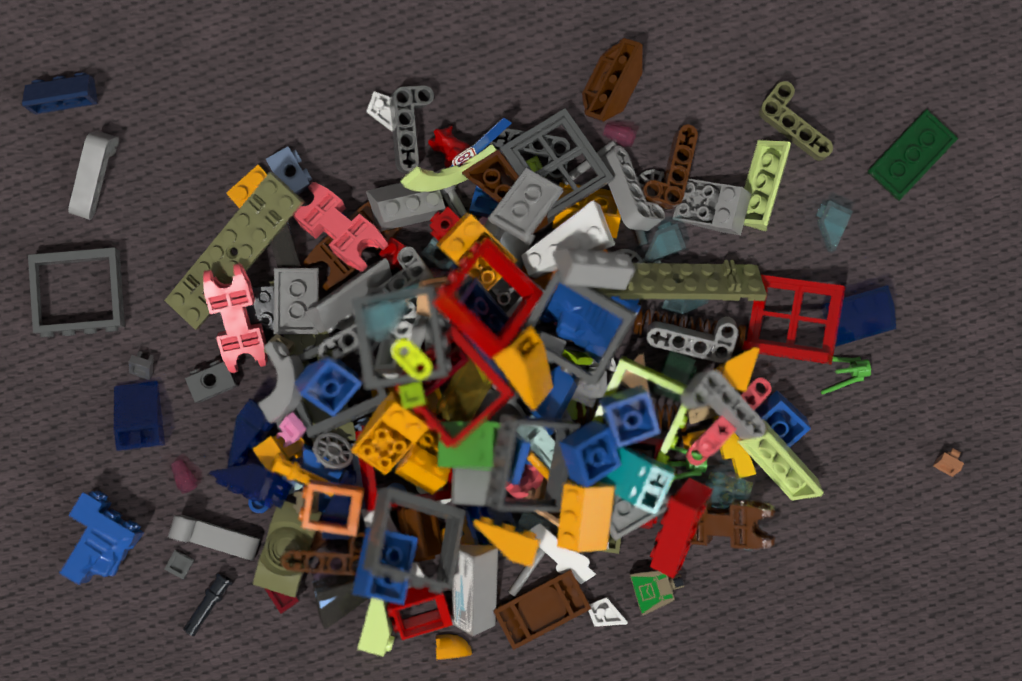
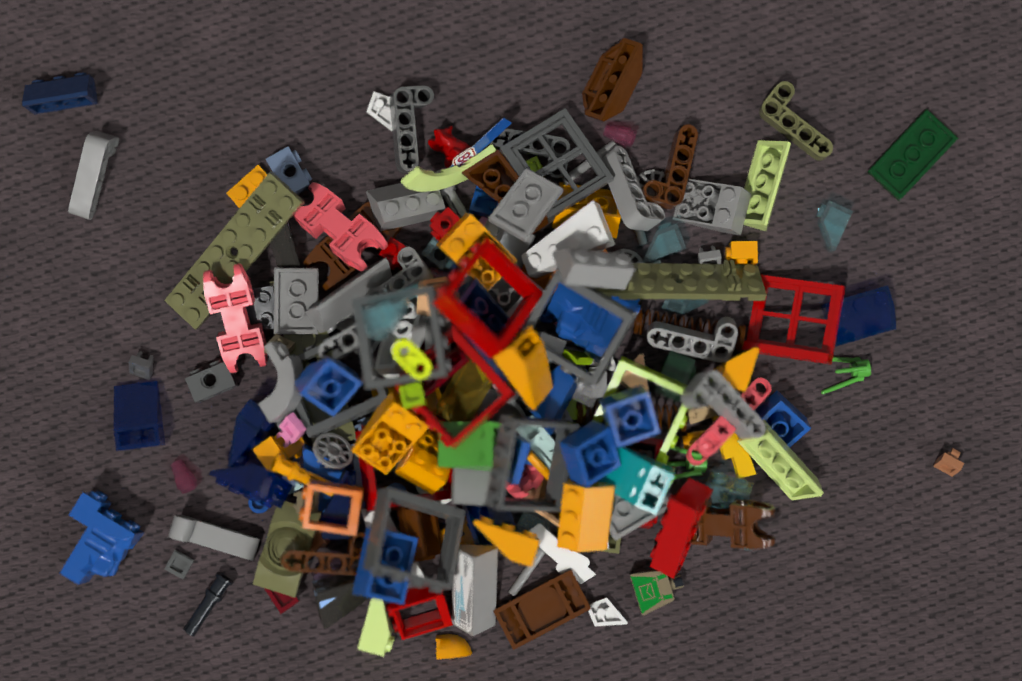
dark grey window [28,248,125,338] -> none
none -> light grey tile [698,246,721,264]
none -> light orange brick [725,241,758,265]

